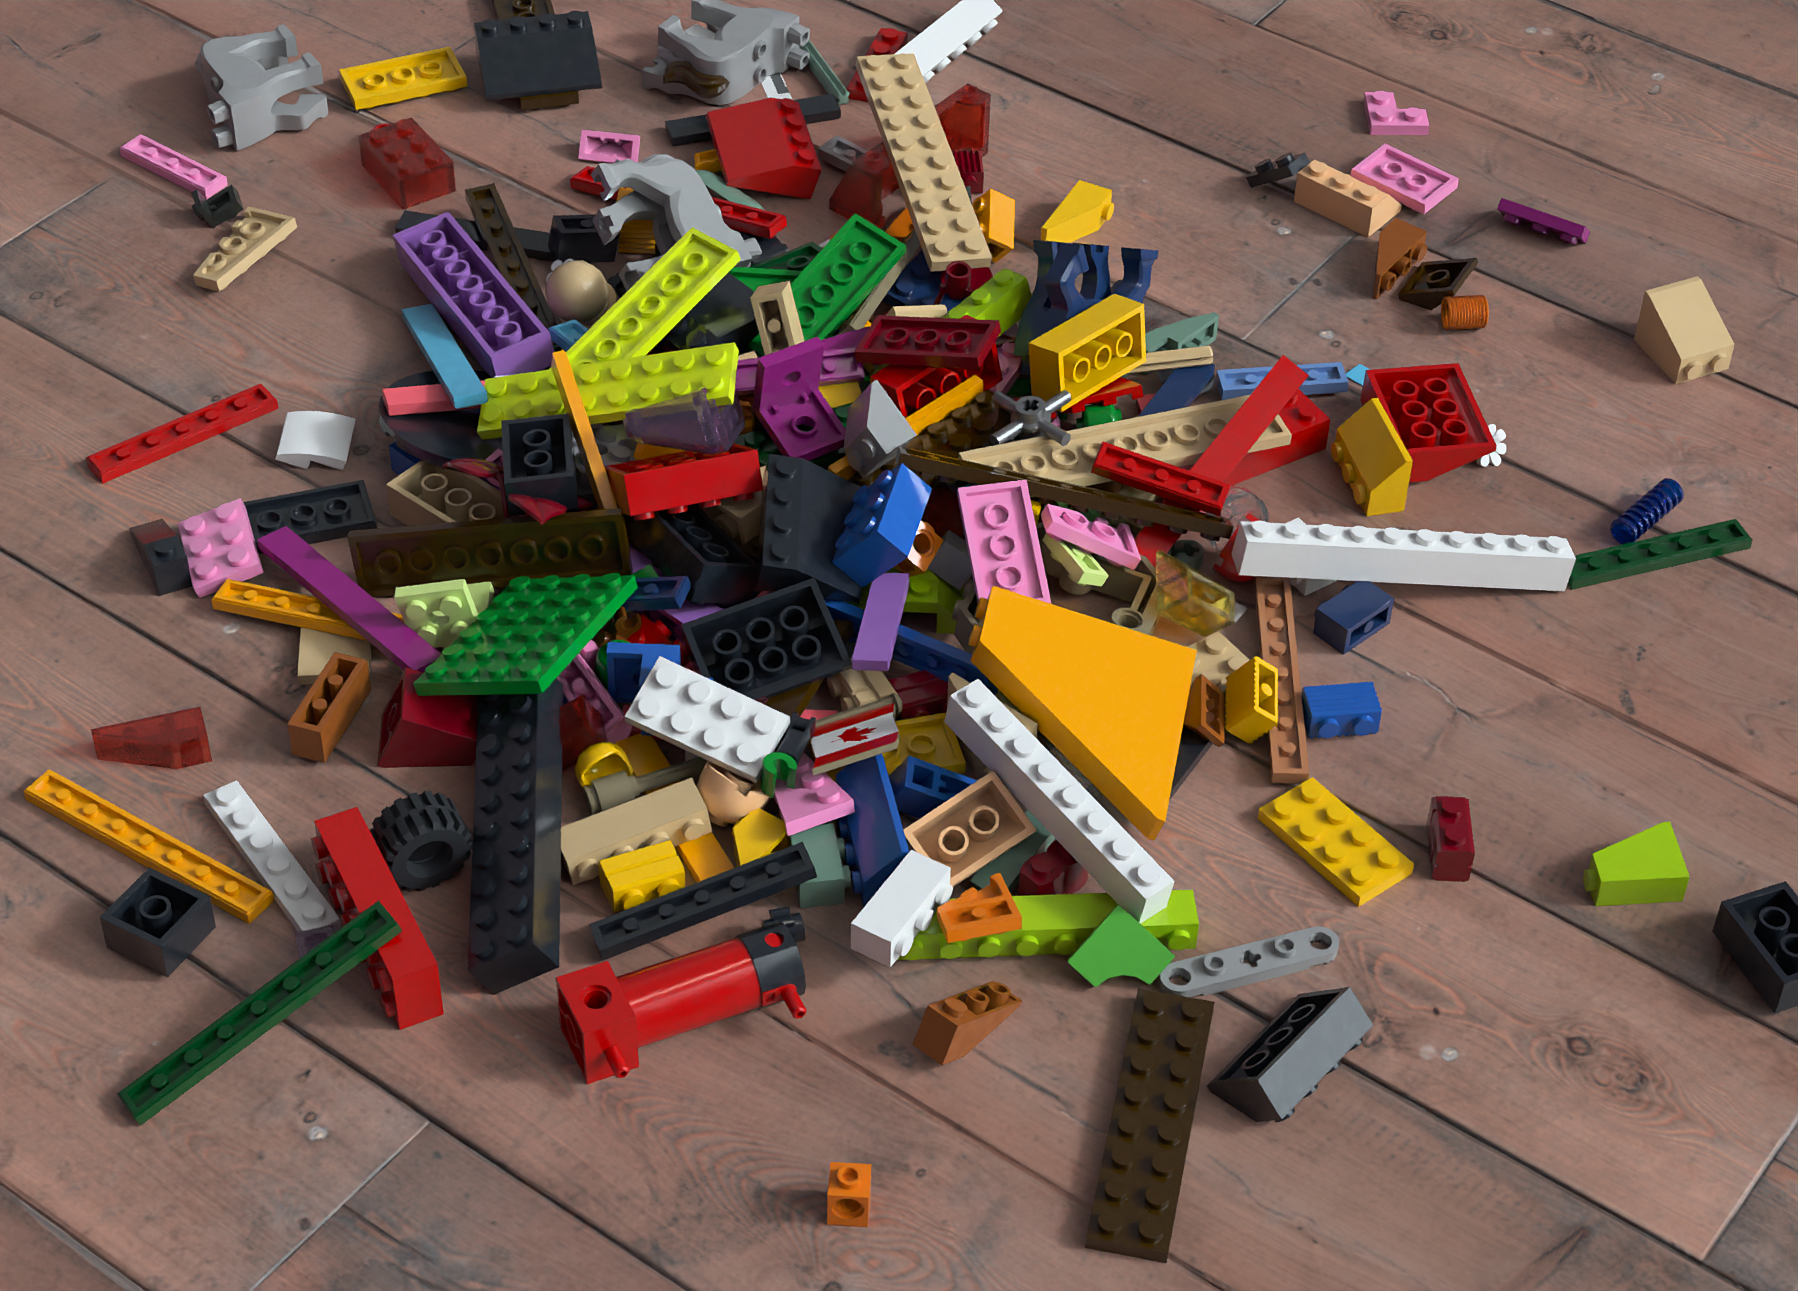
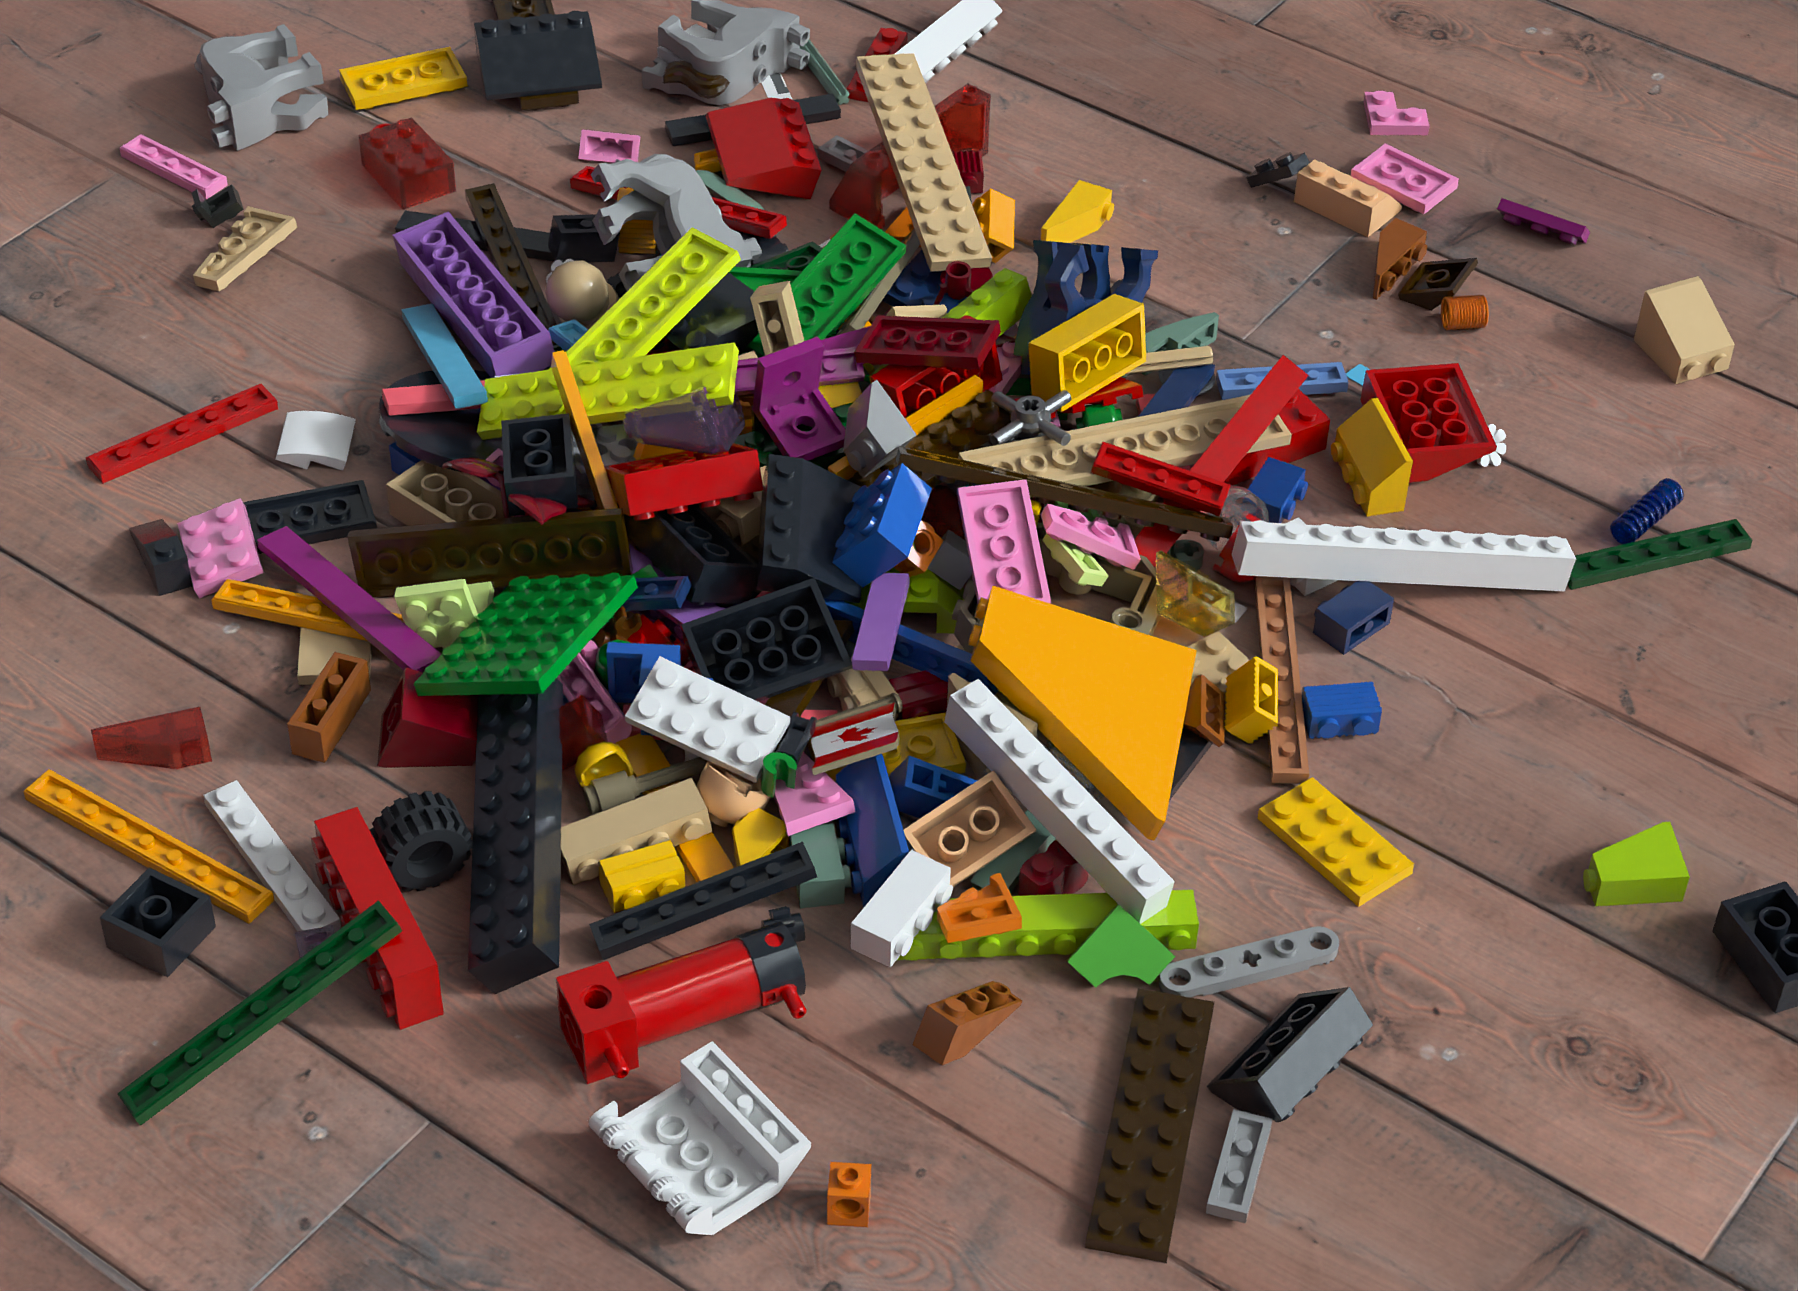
dark red brick [1426,796,1475,882] -> none
none -> white slope [588,1041,811,1235]
none -> light grey plate [1206,1109,1273,1223]
none -> blue brick [1241,457,1308,523]

